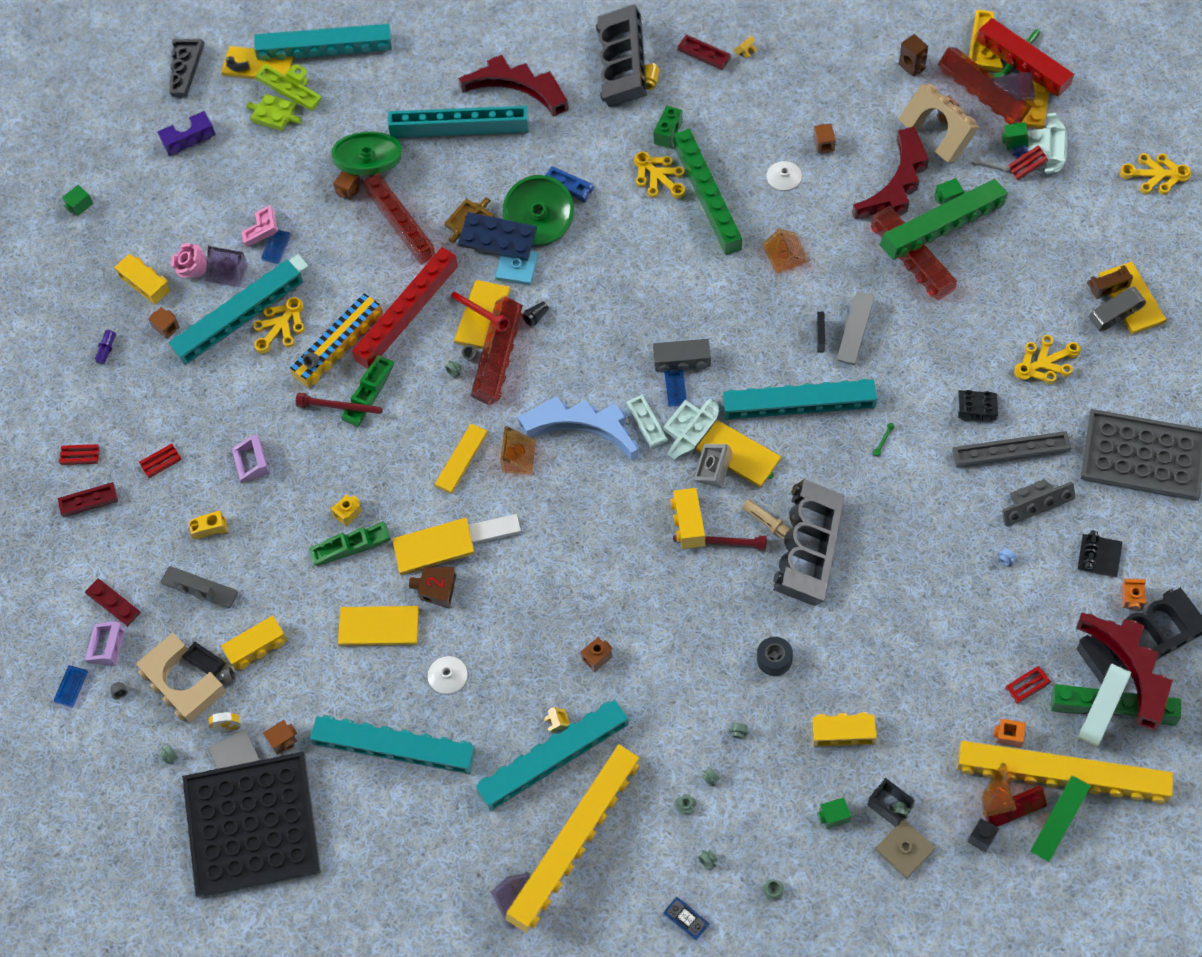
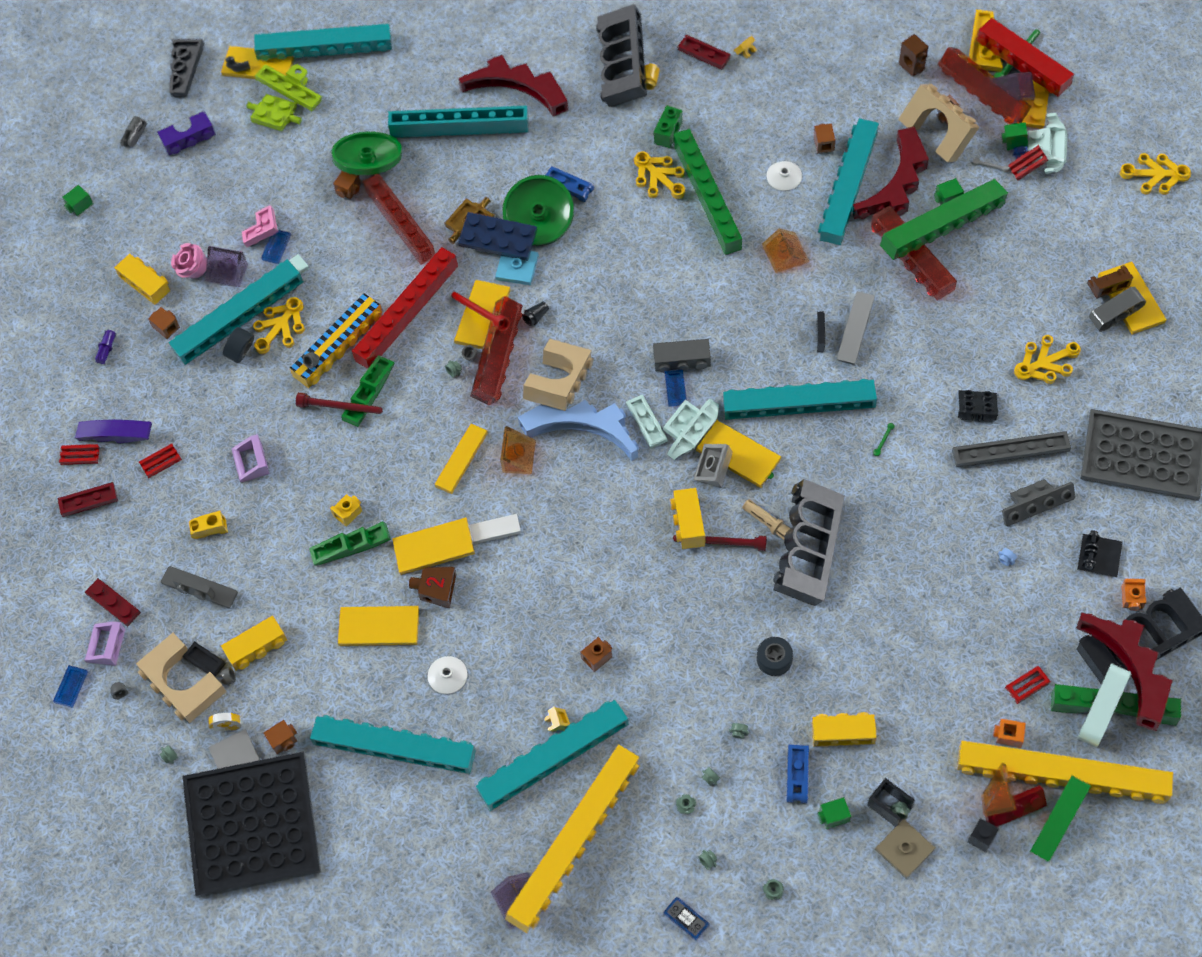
none -> dark purple slope [75,419,152,444]
none -> dark grey hinge [120,116,147,147]
none -> black wheel [223,327,254,363]
none -> tan arch [523,339,593,411]
none -> blue plate [786,744,809,804]
none -> teal brick [818,118,879,246]

